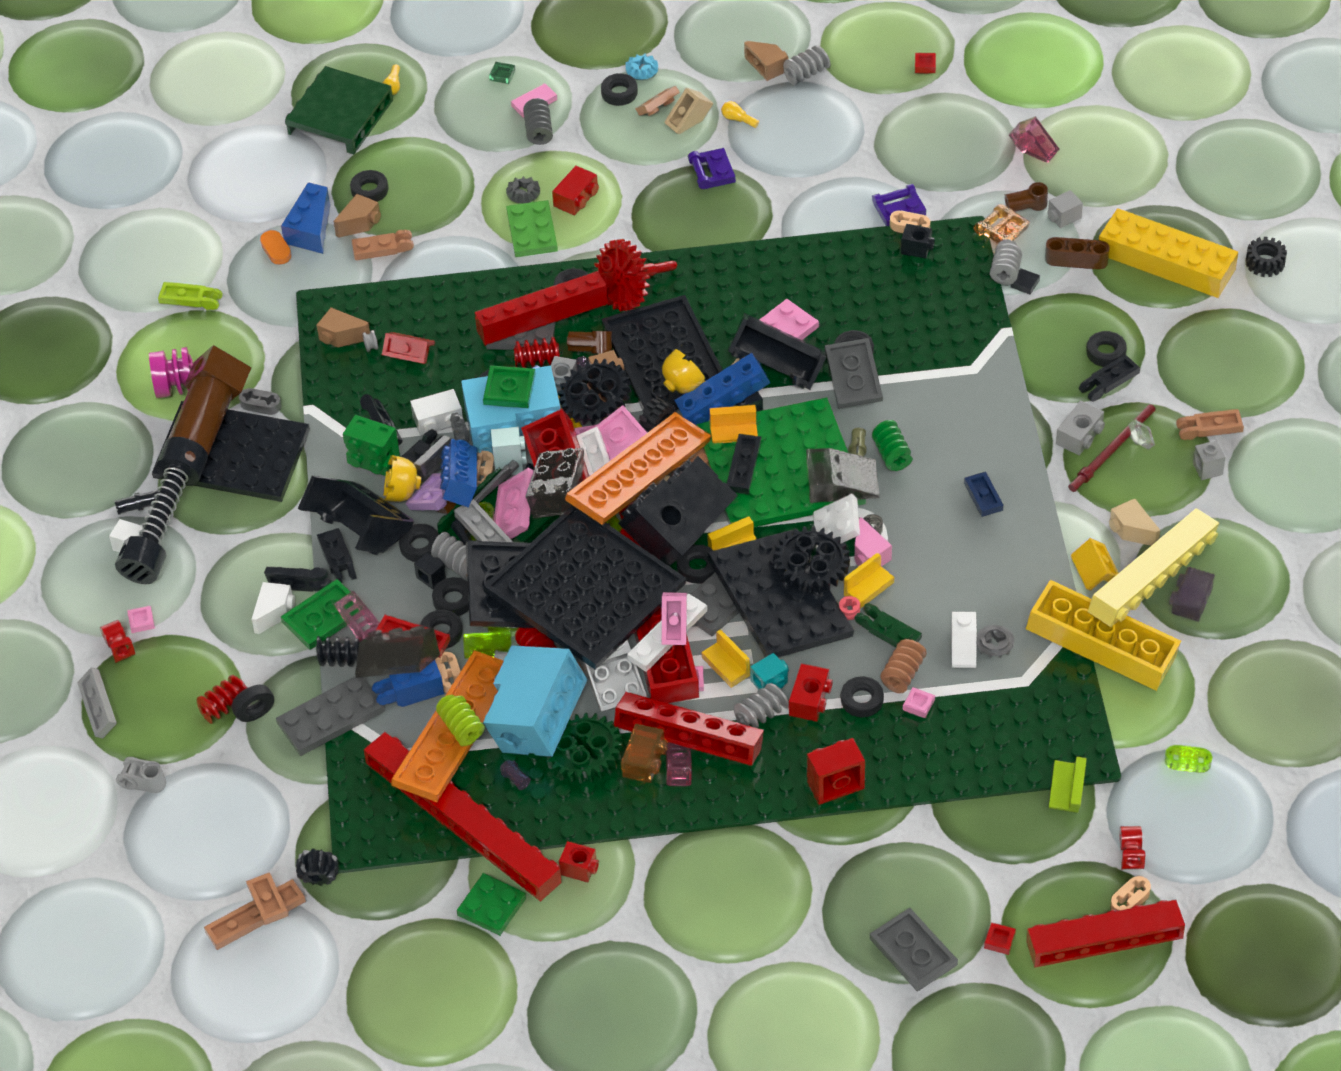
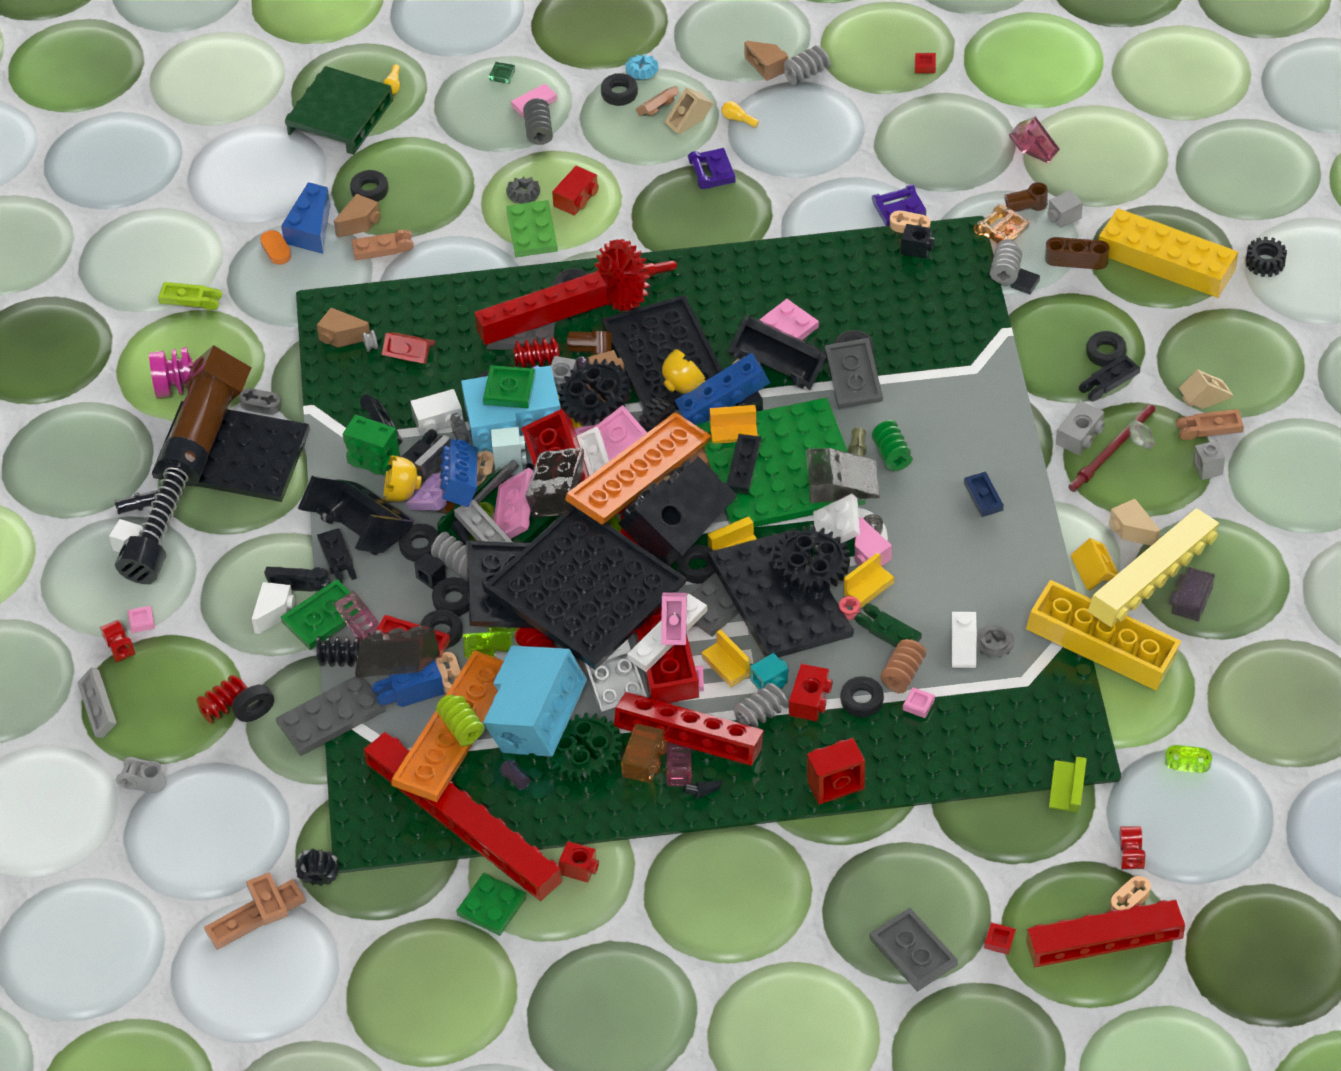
none -> black bar [683,781,722,799]
none -> tan slope [1179,369,1234,409]

